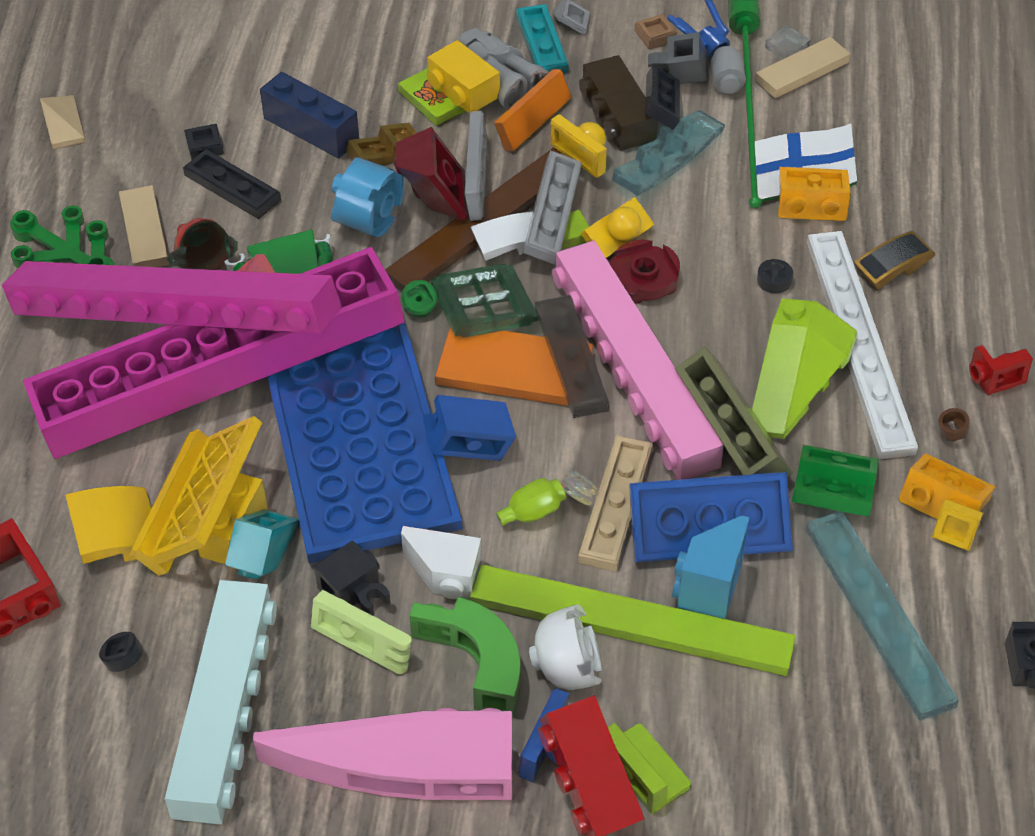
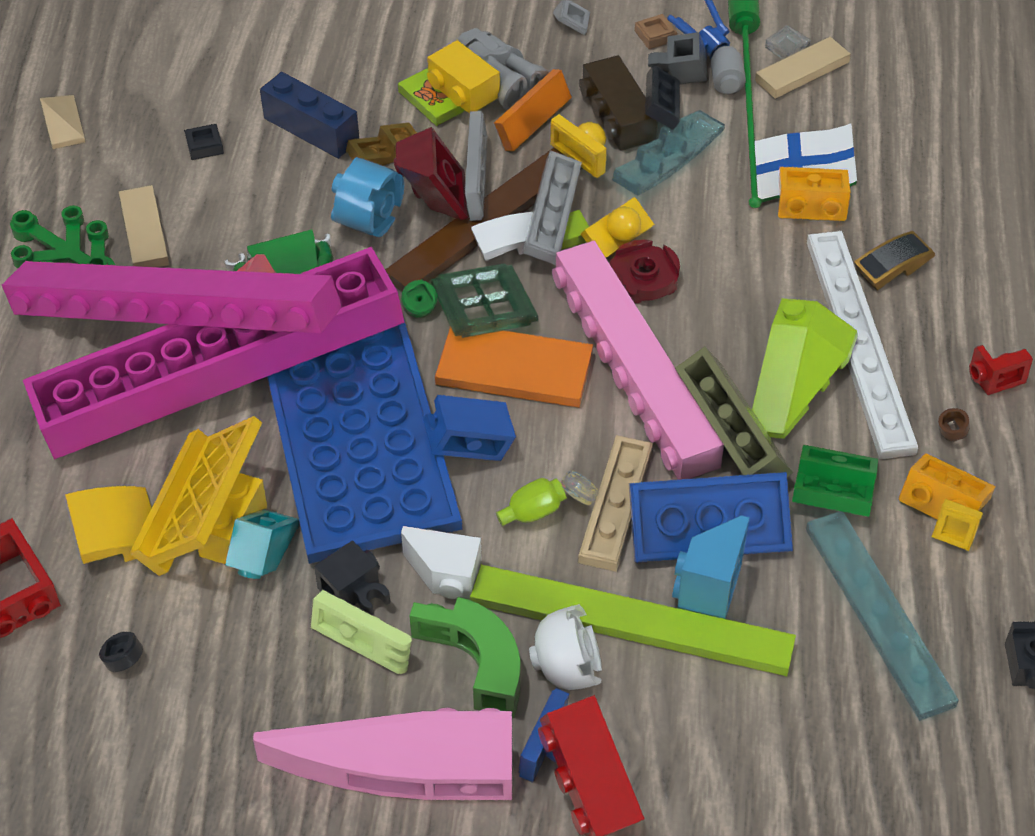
light aqua brick [165,580,277,824] -> none
hat [167,218,238,270] -> none
black tile [183,149,281,219] -> none
teal tile [516,4,569,74] -> none
clear smoke tile [535,295,610,418] -> none
lime panel [608,722,691,815] -> none
black tile [757,259,793,293] -> none

